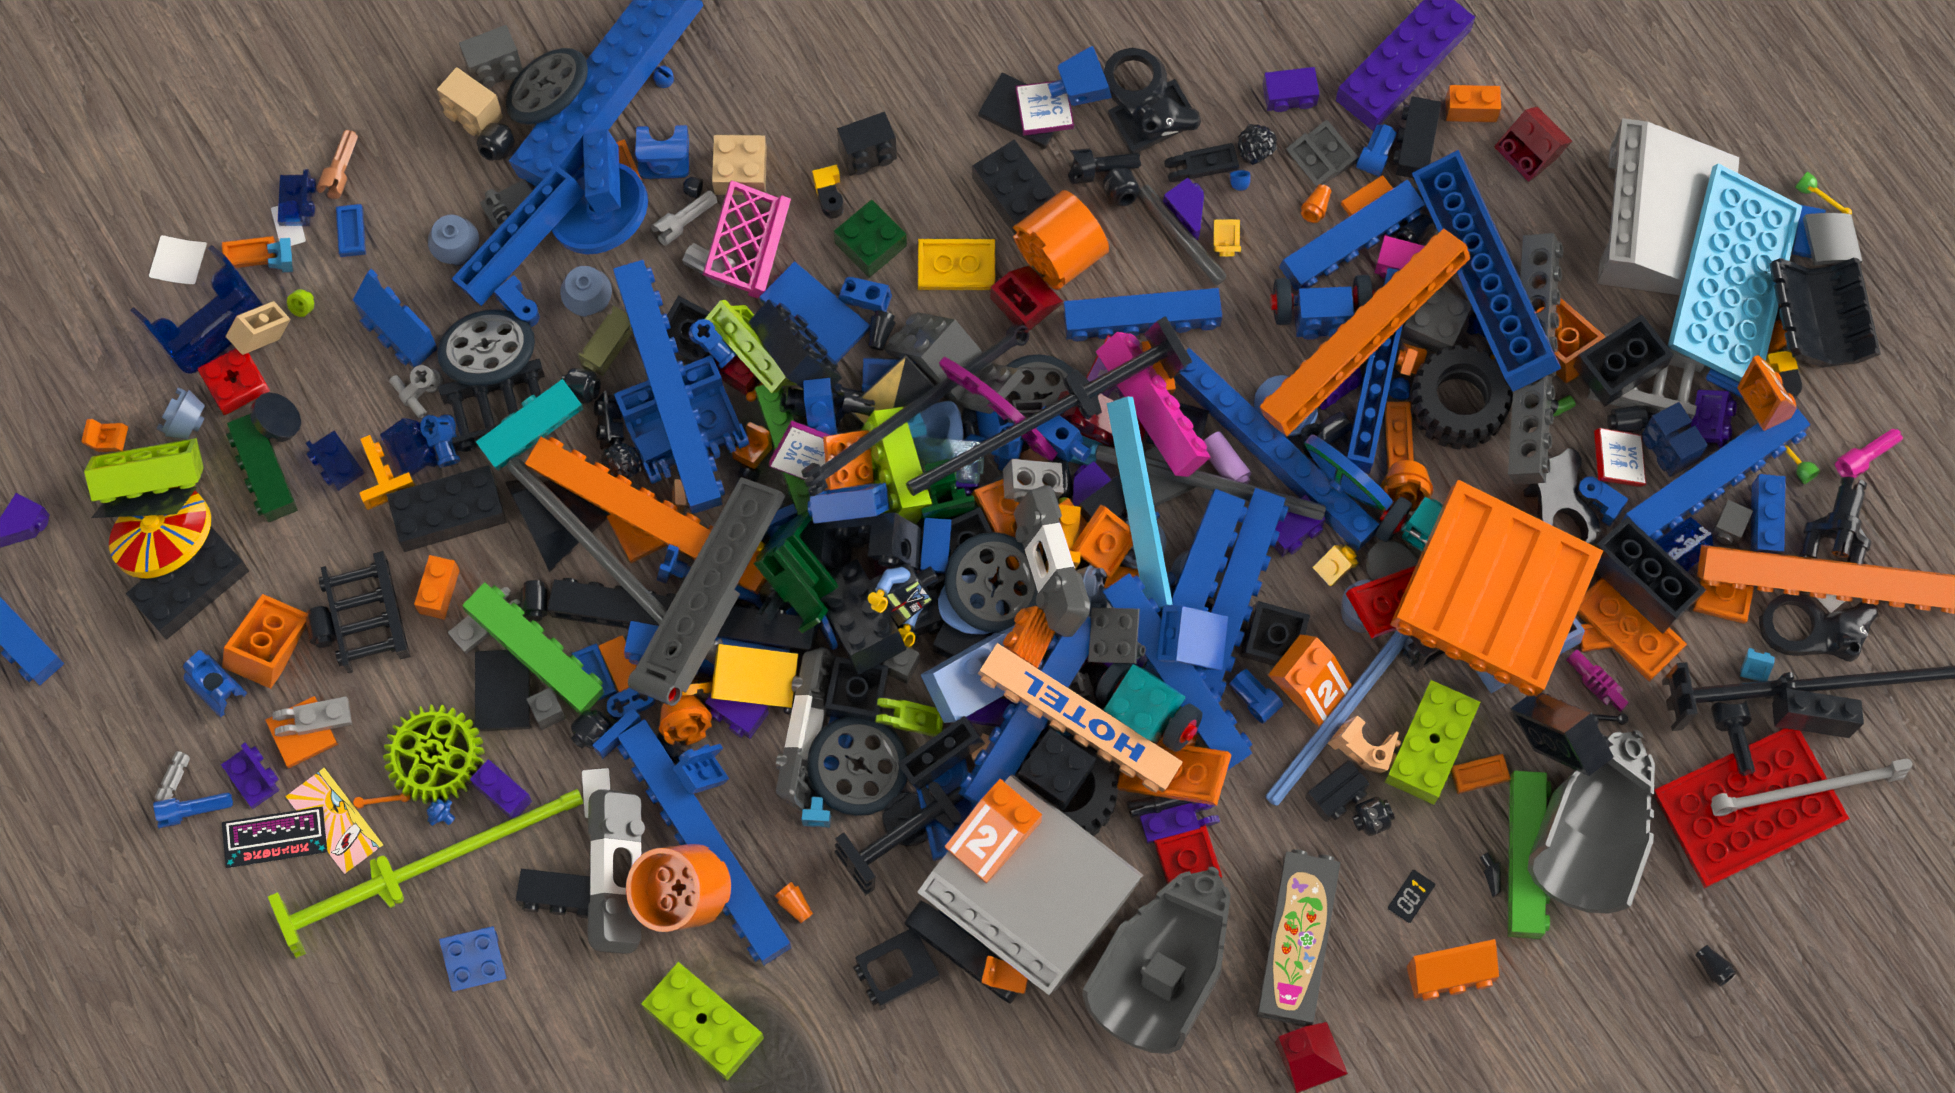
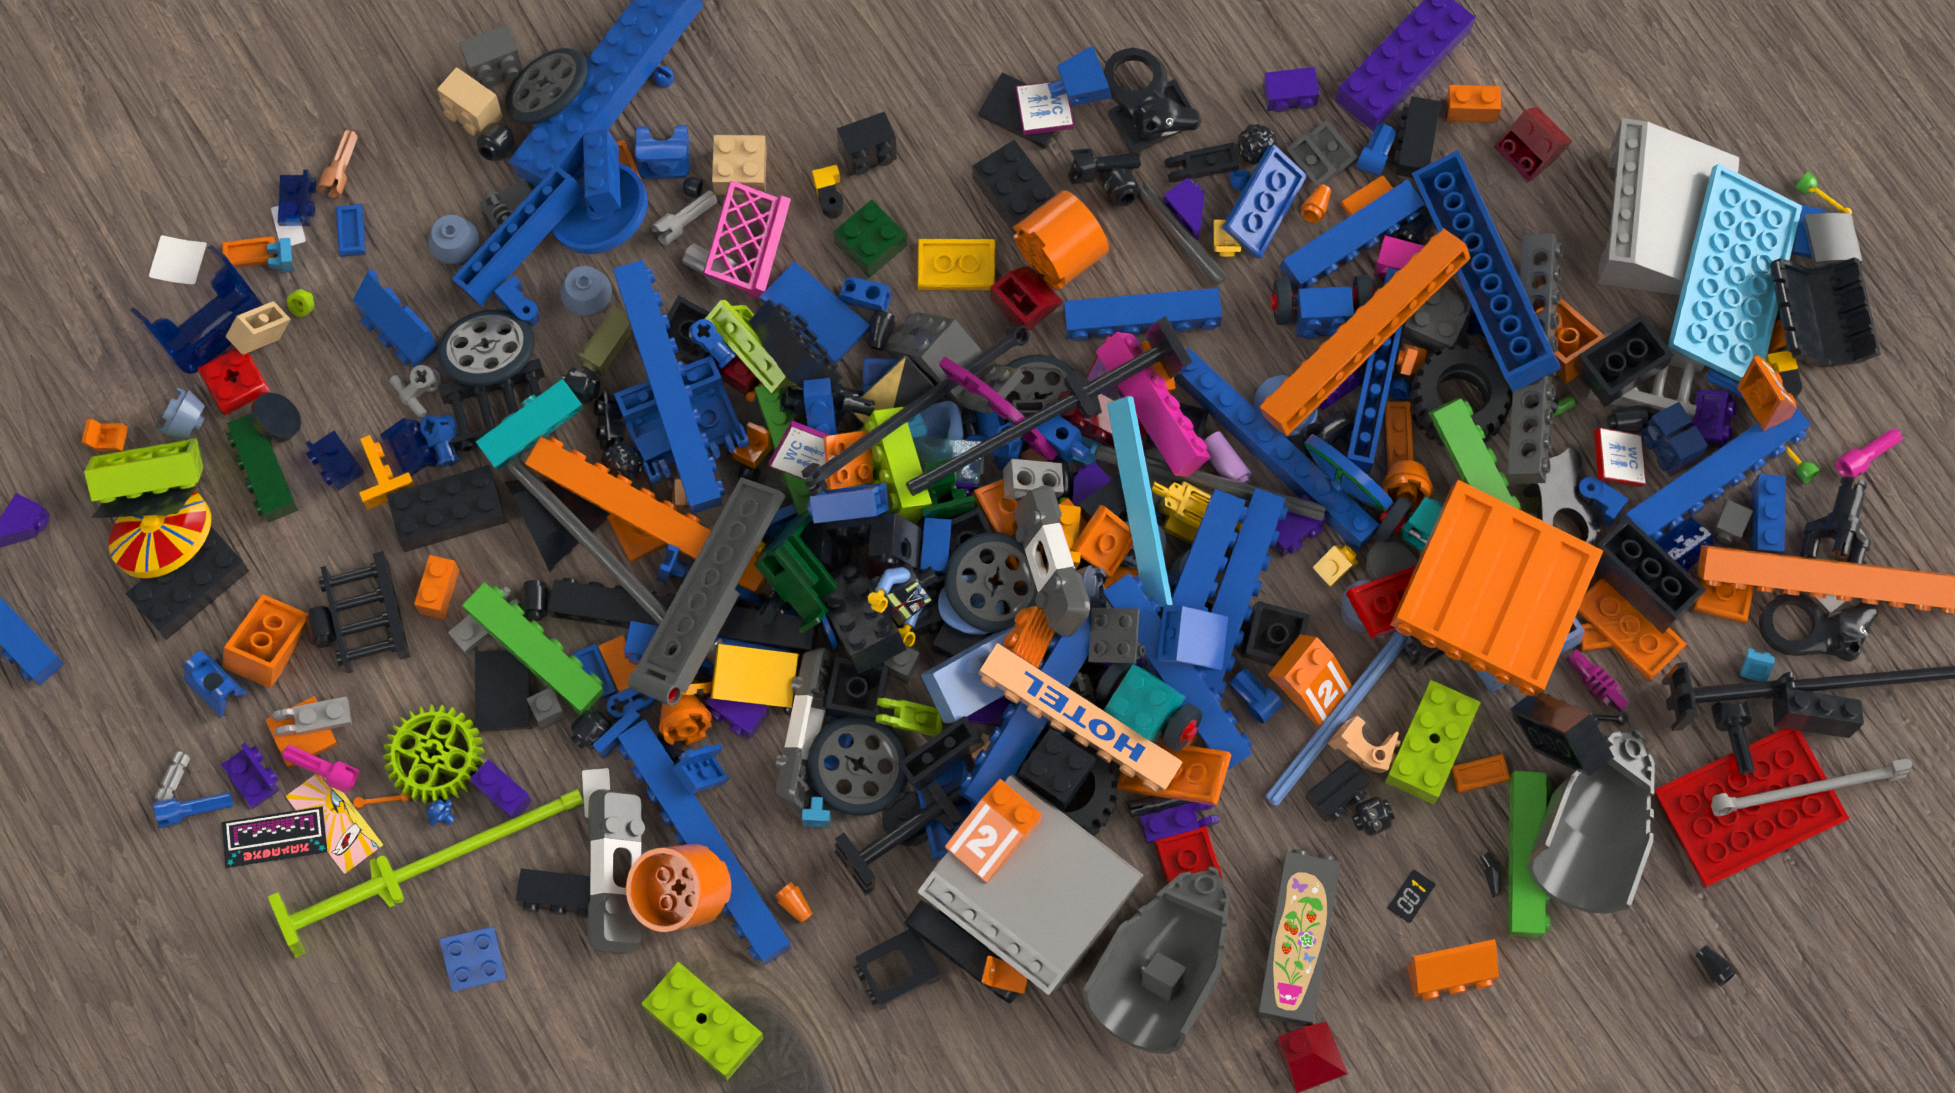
none -> dark pink piece [282,745,359,794]
none -> yellow piece [1151,481,1244,545]
none -> tile [1222,145,1307,258]
none -> bright green brick [1428,398,1521,509]

